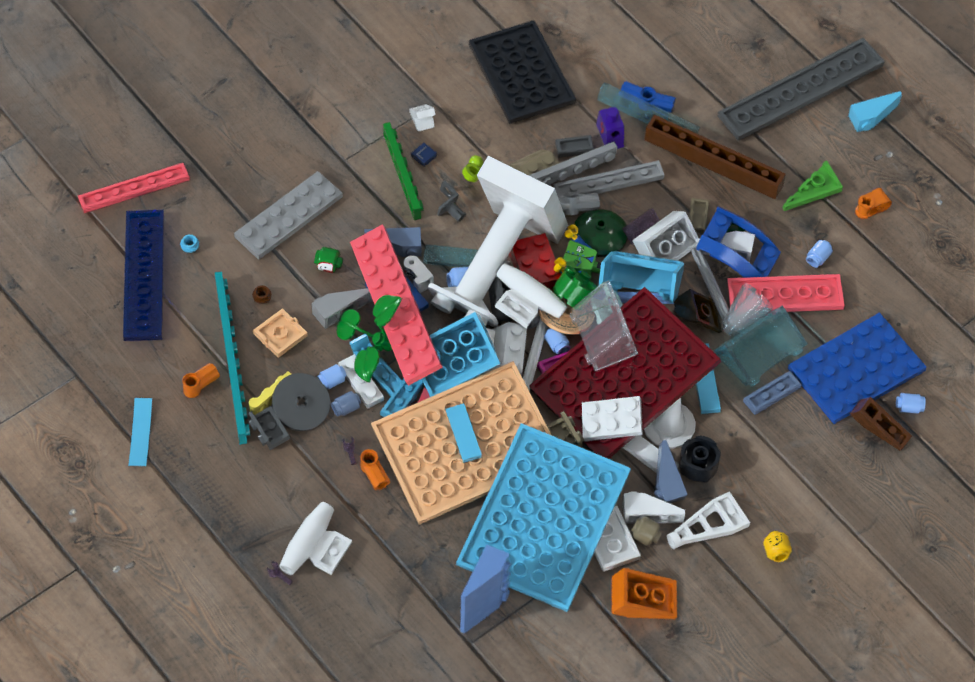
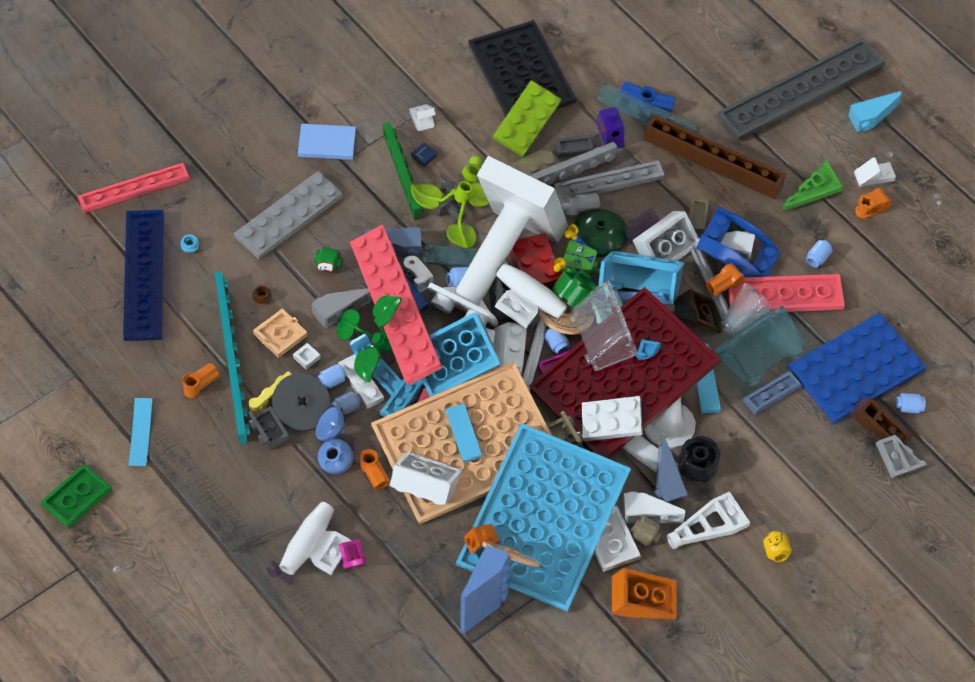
none -> green tile [40,464,112,529]
none -> white plate [293,343,321,370]
none -> light blue tile [298,124,356,160]
none -> medium blue piece [316,407,345,442]
none -> medium blue piece [318,439,354,475]
none -> dark pink tile [339,539,367,569]
none -> white slope [390,452,463,505]
none -> lime plant [411,181,489,248]
none -> orange bracket [464,524,500,554]
none -> light nougat piece [482,541,541,567]
none -> lime plate [492,80,562,157]
none -> dark azure tile [636,340,661,360]
none -> orange piece [705,263,745,296]
none -> white slope [854,157,896,187]
none -> light grey wing [875,435,927,478]

